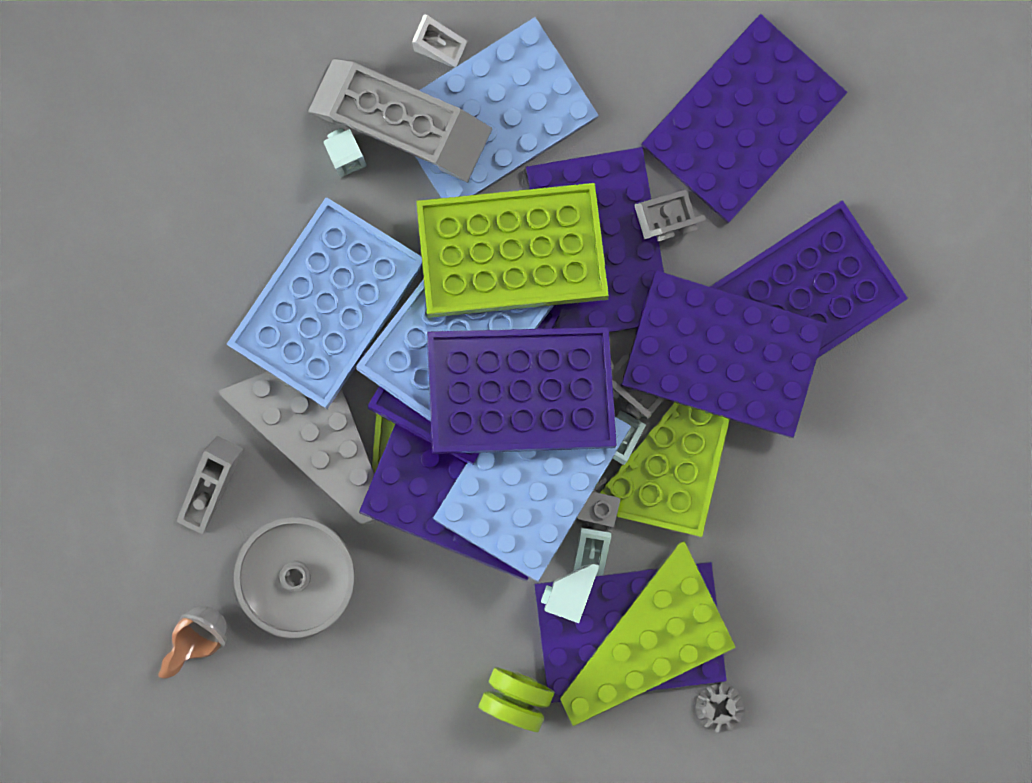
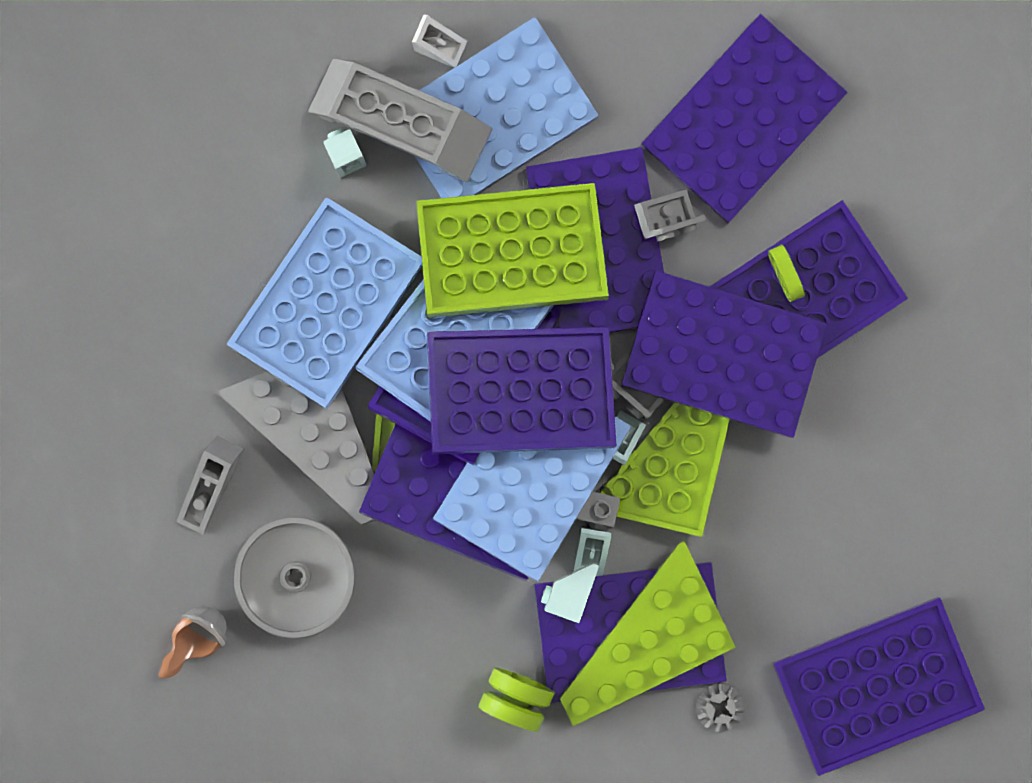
none -> lime beam [768,245,805,302]
none -> dark purple plate [773,597,985,776]

